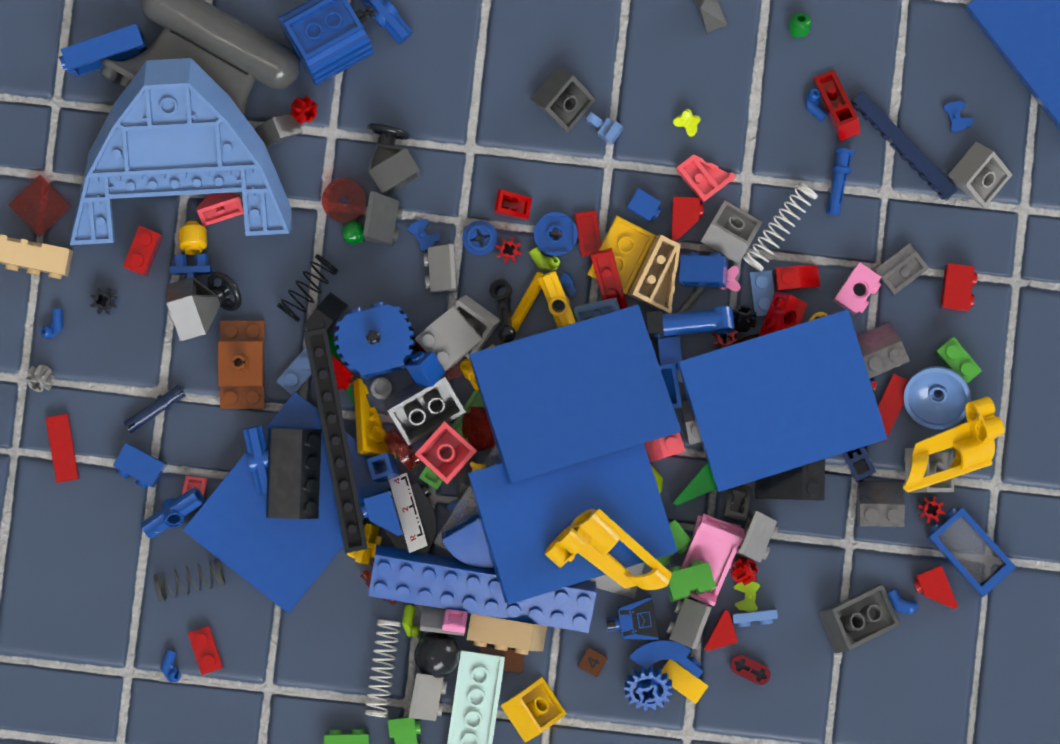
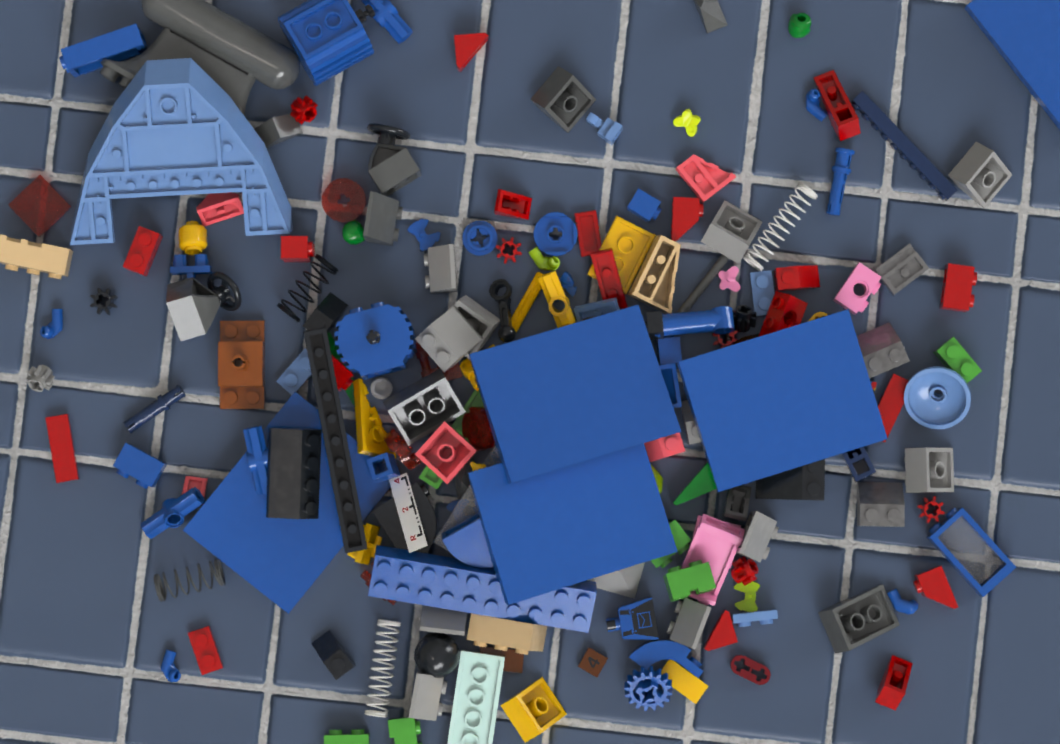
blue slope [361,491,404,536] -> none
lime arm [402,605,421,638] -> none
blue brick [405,351,445,387] -> none
bright pink tile [442,609,468,633] -> none
yellow panel [544,509,672,590] -> none
blue brick [679,252,728,288] -> none
yellow panel [902,396,1004,493] -> none
blue piece [943,101,974,133] -> none
none -> red brick [281,236,315,262]
none -> black slope [311,630,356,680]
none -> red slope [454,33,489,72]
none -> red slope [875,655,913,711]

